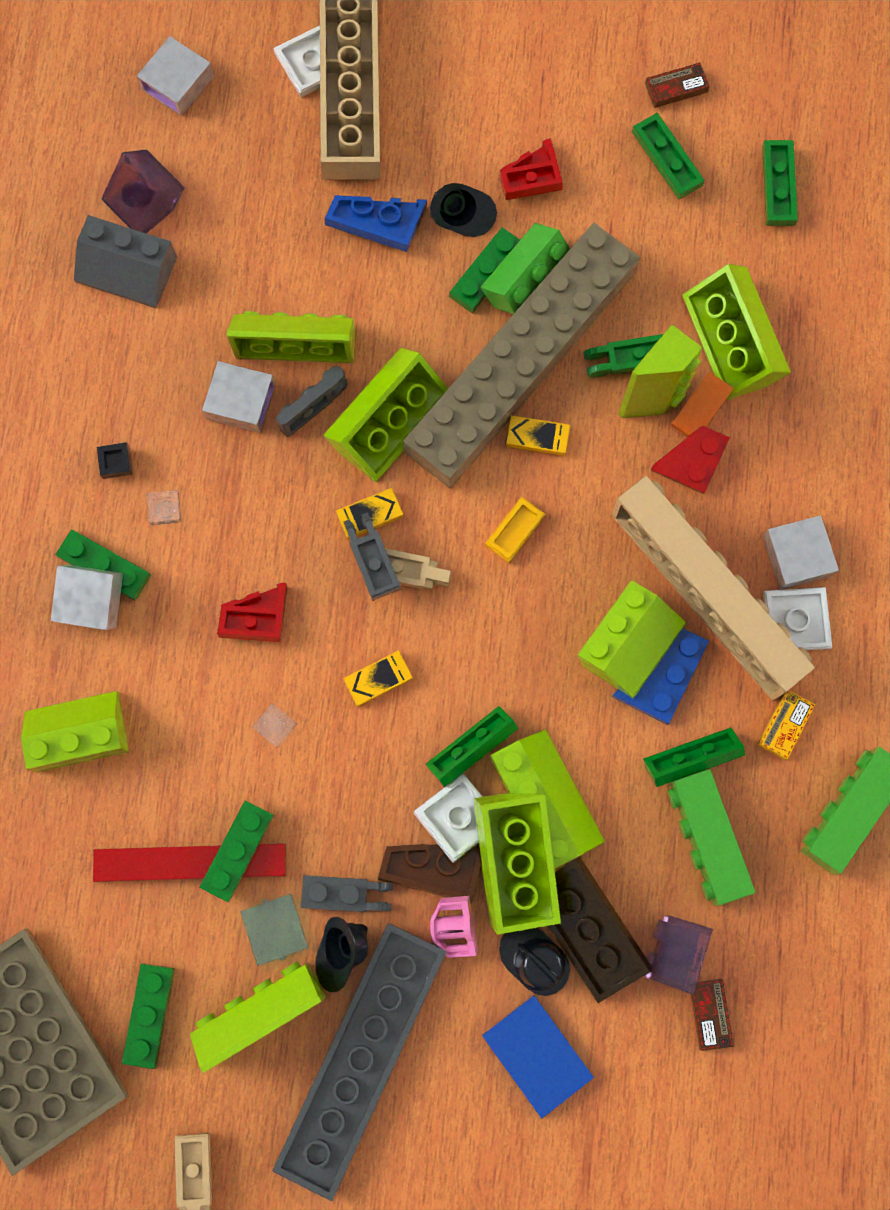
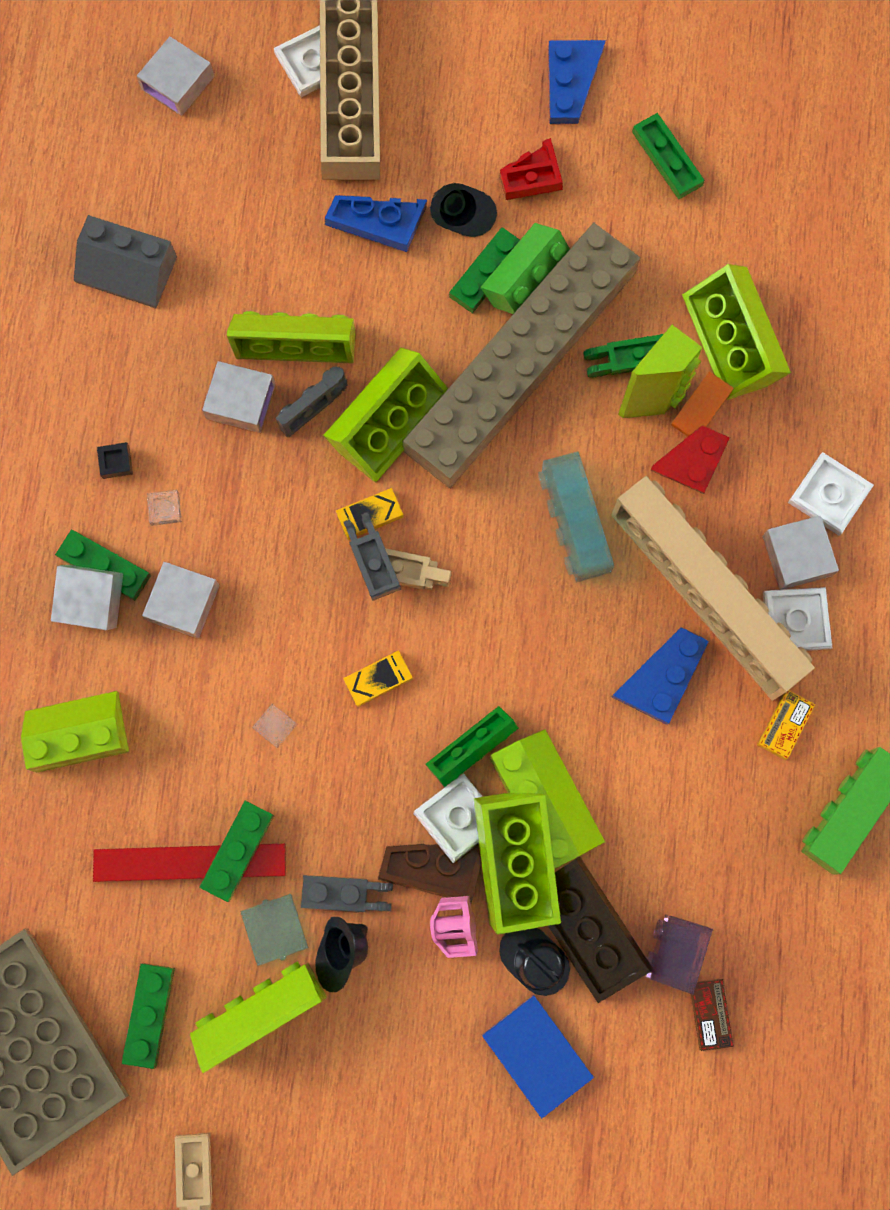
slope [101,149,185,234] -> none
red wing [217,583,287,642] -> none
dark grey plate [272,923,447,1201] -> none
yellow tile [485,496,546,563] -> none
yellow tile [506,415,570,456] -> none
lime slope [578,580,686,699] -> none
green plate [643,727,745,787] -> none
reddish brown tile [645,62,710,108] -> none
bright green brick [668,769,756,906] -> none
green plate [762,140,798,226] -> none
none -> flat silver piece [142,562,220,639]
none -> clear light blue brick [538,451,614,582]
none -> blue wing [548,40,606,124]
none -> white tile [788,452,874,536]

